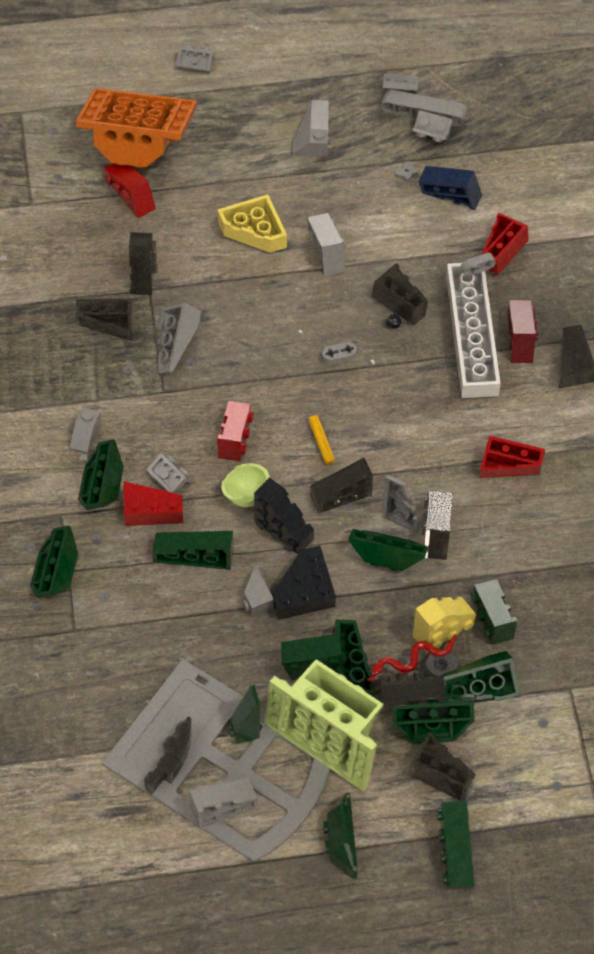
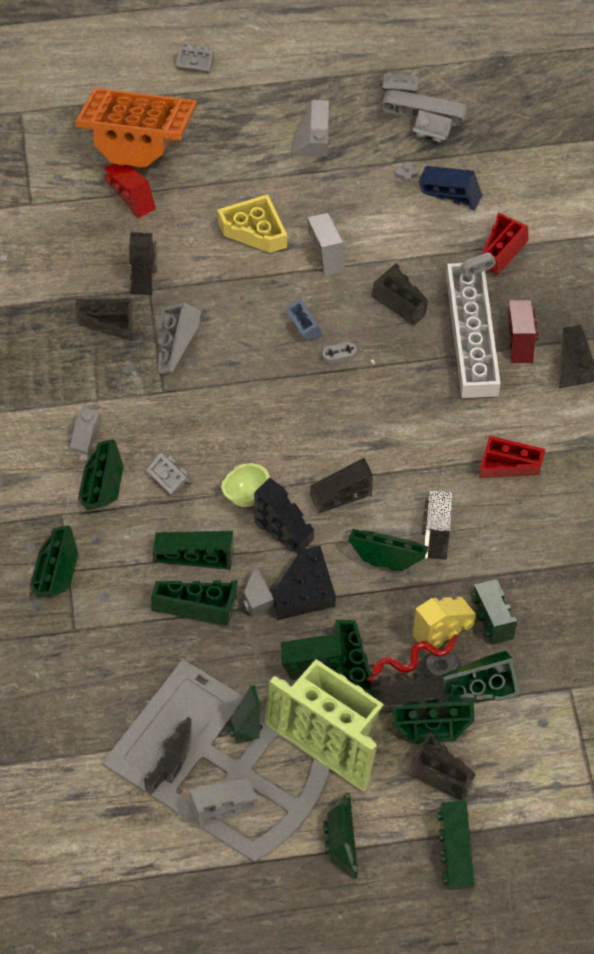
red wedge [124,481,184,526] -> none
wedge [217,401,254,462] -> none
yellow axle [309,415,335,465] -> none
light grey wedge [382,474,419,533] -> none
black hinge [386,313,401,329] -> none
none -> dark green wedge [151,580,238,626]
none -> sand blue brick [285,299,322,340]

